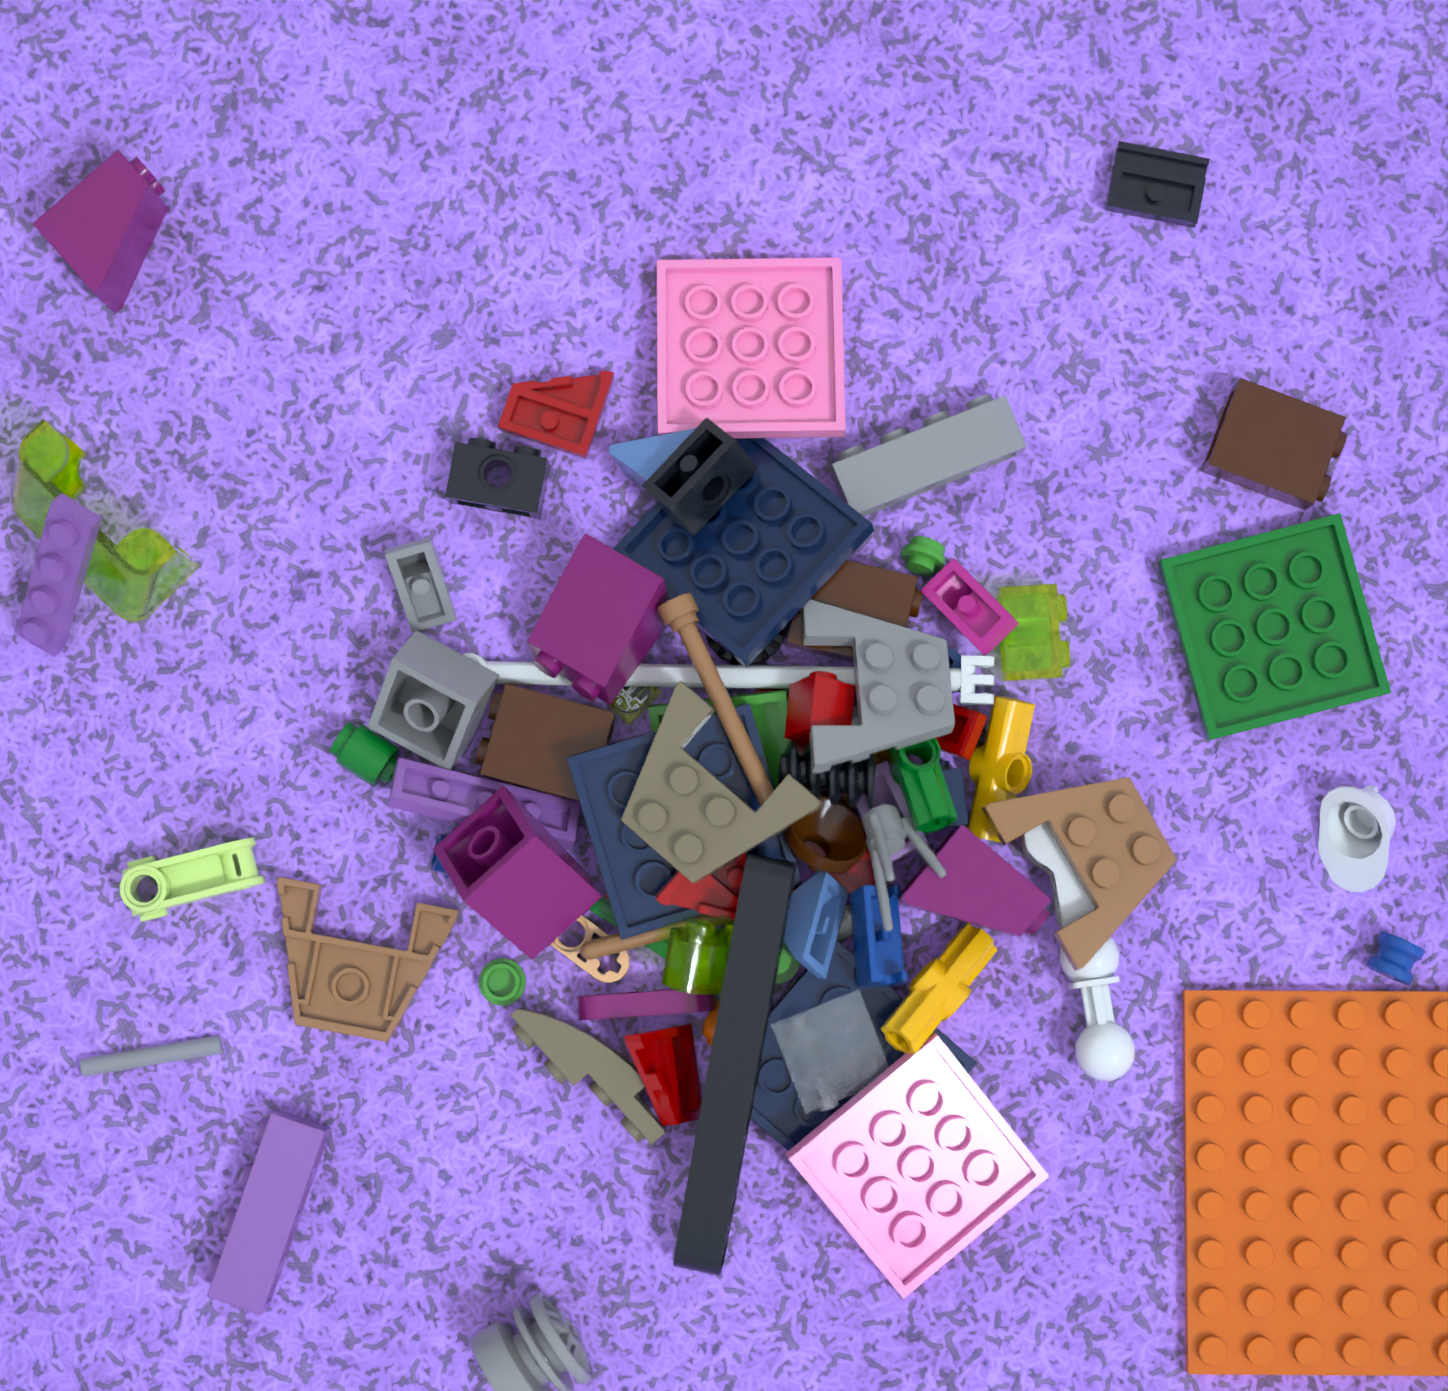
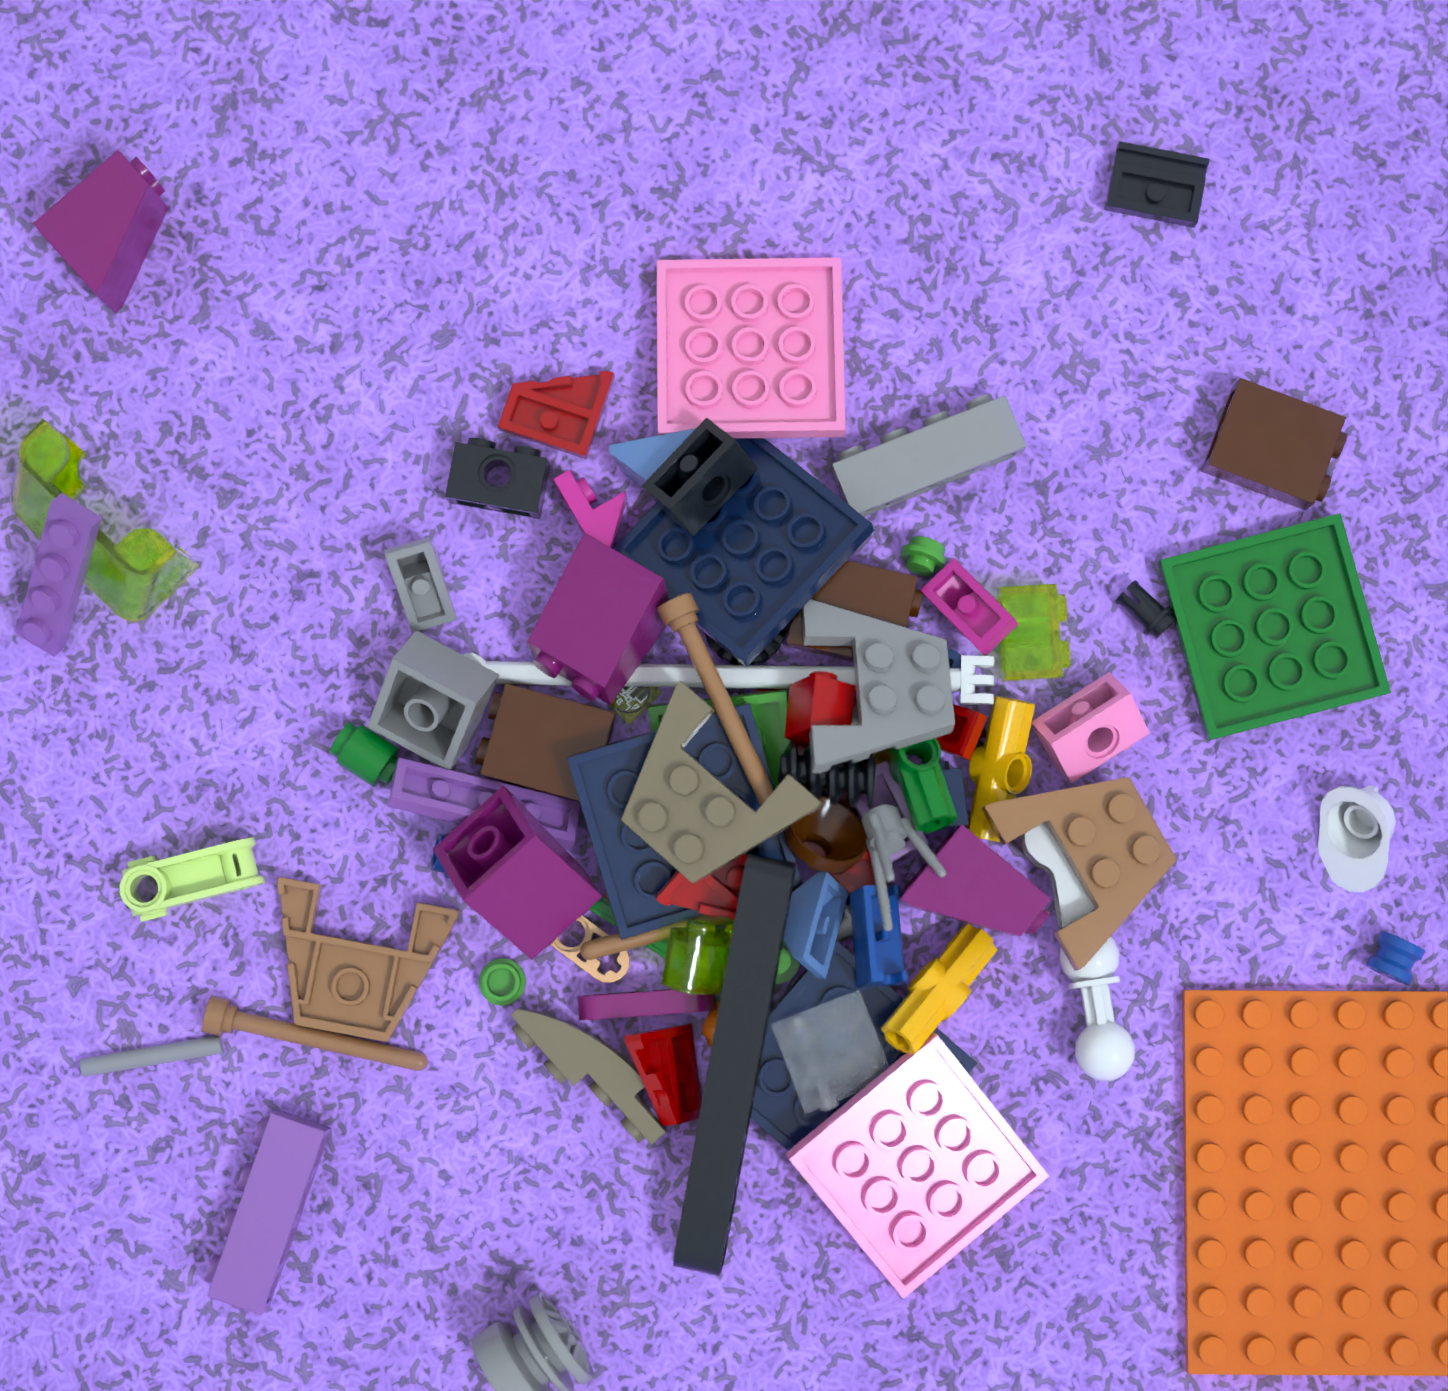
none -> medium nougat piece [202,995,428,1071]
none -> dark pink slope [553,470,628,549]
none -> bright pink brick [1031,672,1150,784]
none -> black pin [1115,580,1176,639]

